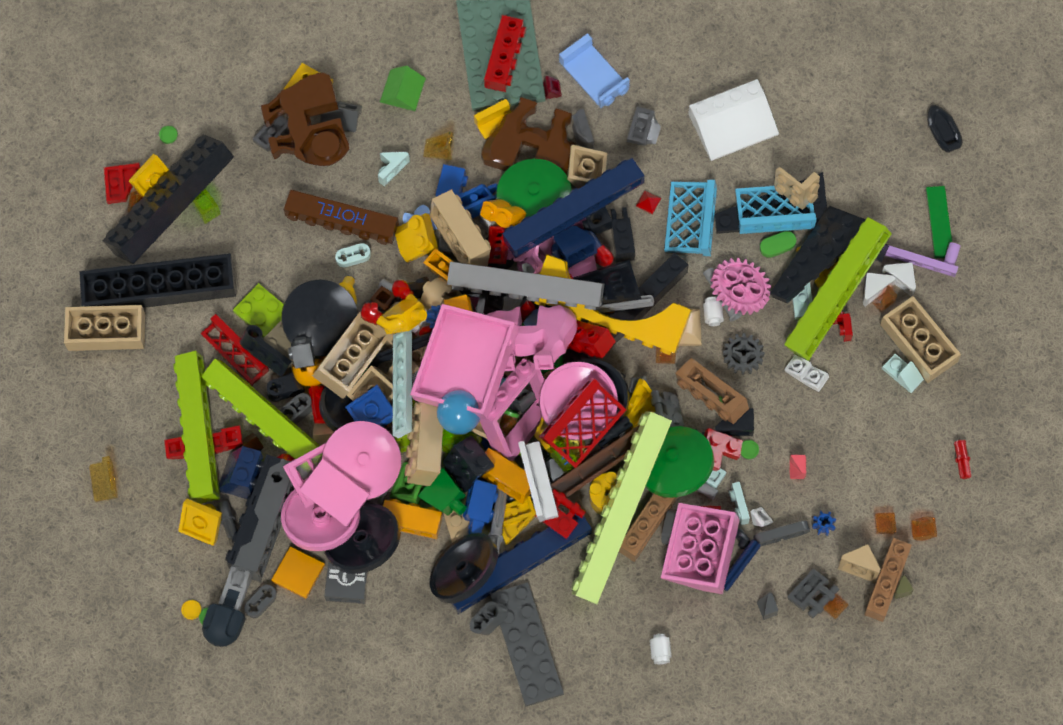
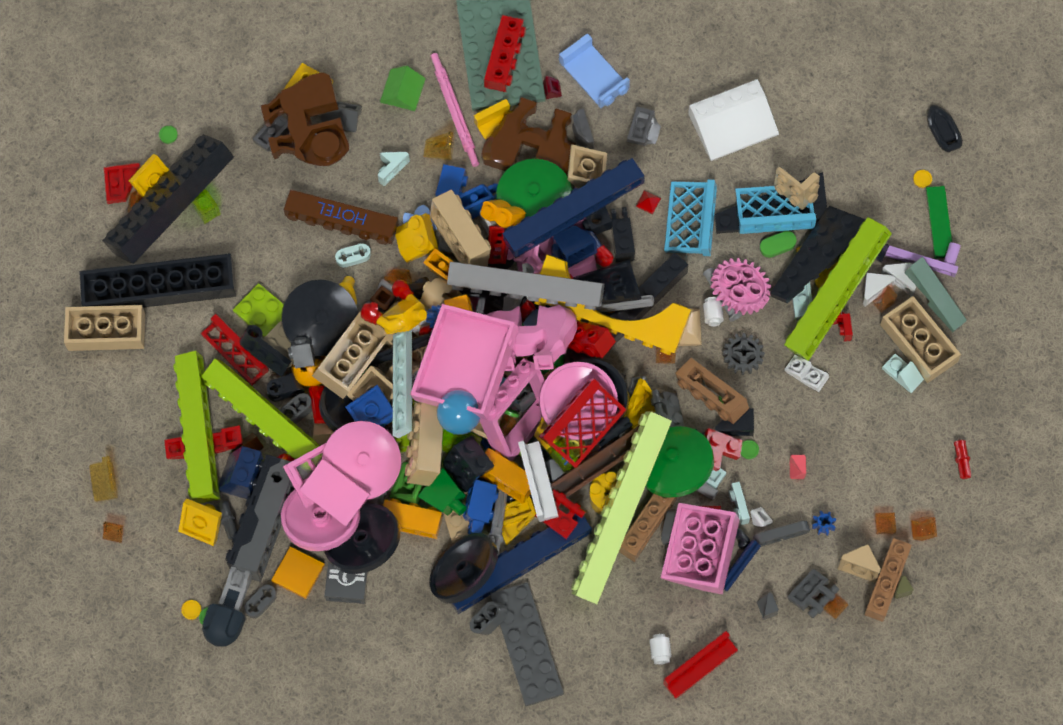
none -> clear orange slope [103,521,123,543]
none -> clear orange slope [384,268,412,285]
none -> bright pink axle [431,53,479,167]
none -> red fence [663,631,738,699]
none -> sand green slope [905,257,967,333]
none -> yellow piece [913,170,932,188]

